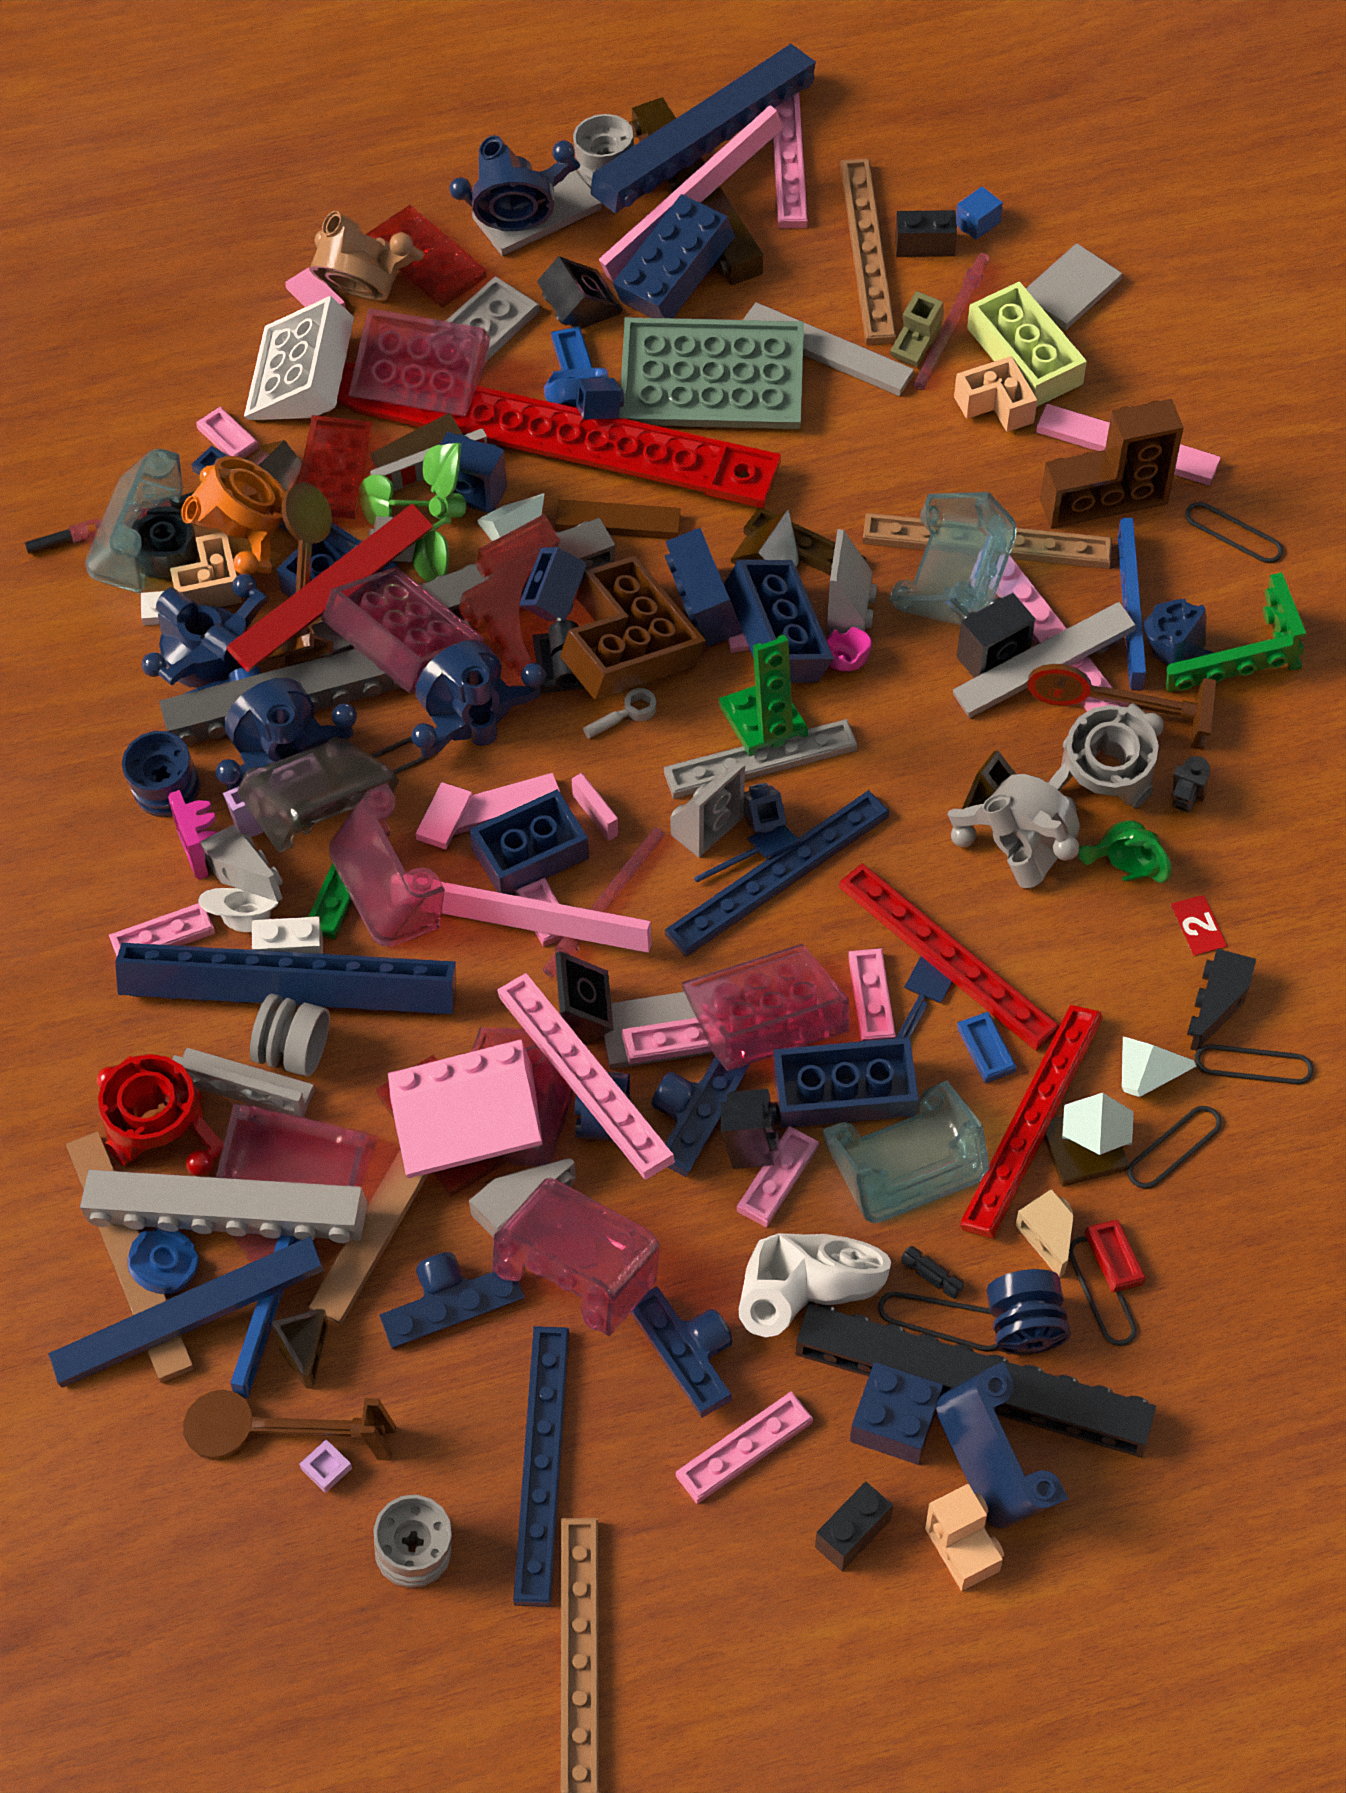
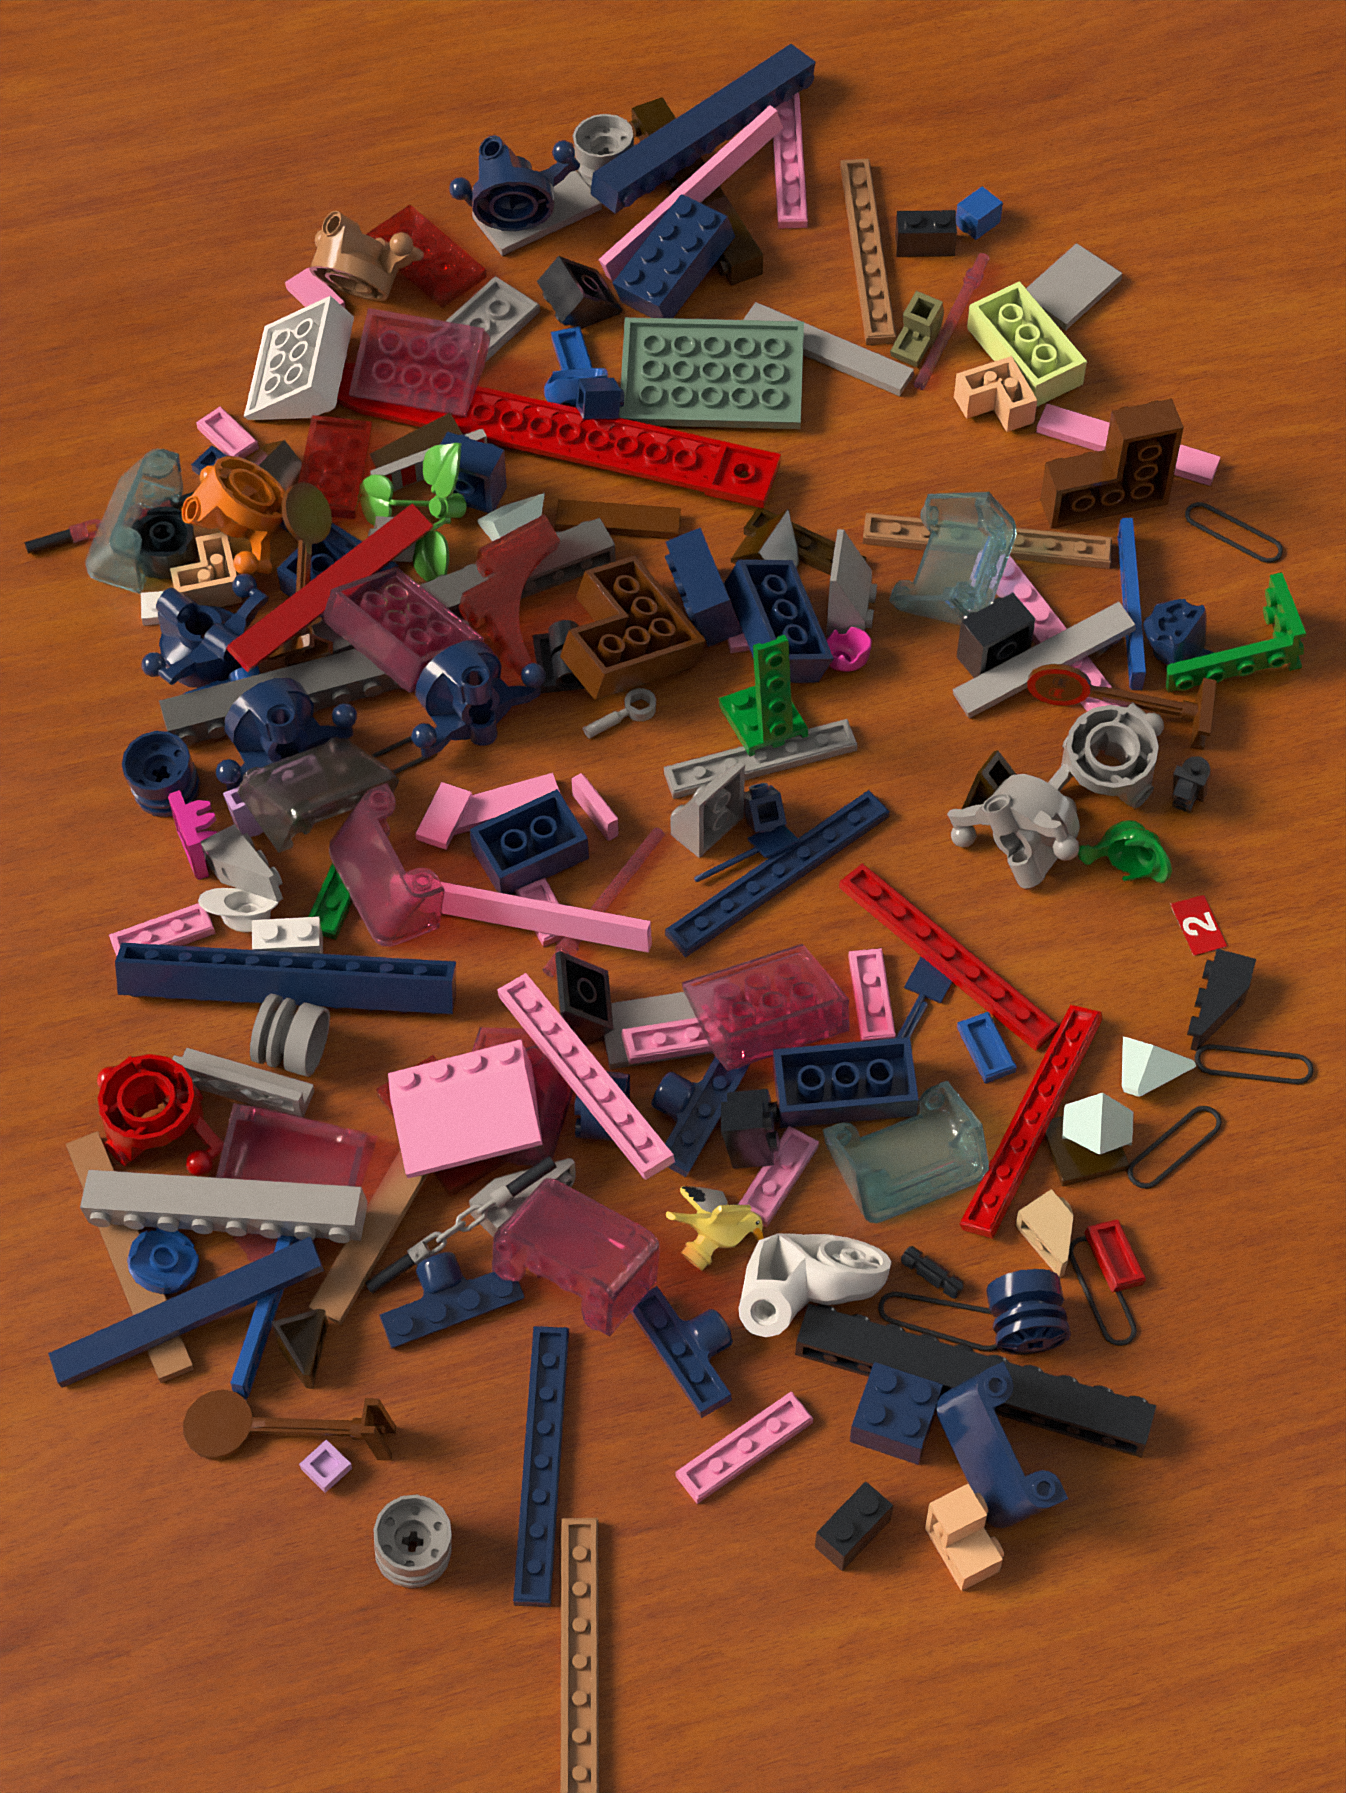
dark blue brick [519,547,587,621] -> none
none -> piece [365,1156,557,1294]
none -> light yellow animal [666,1186,764,1271]

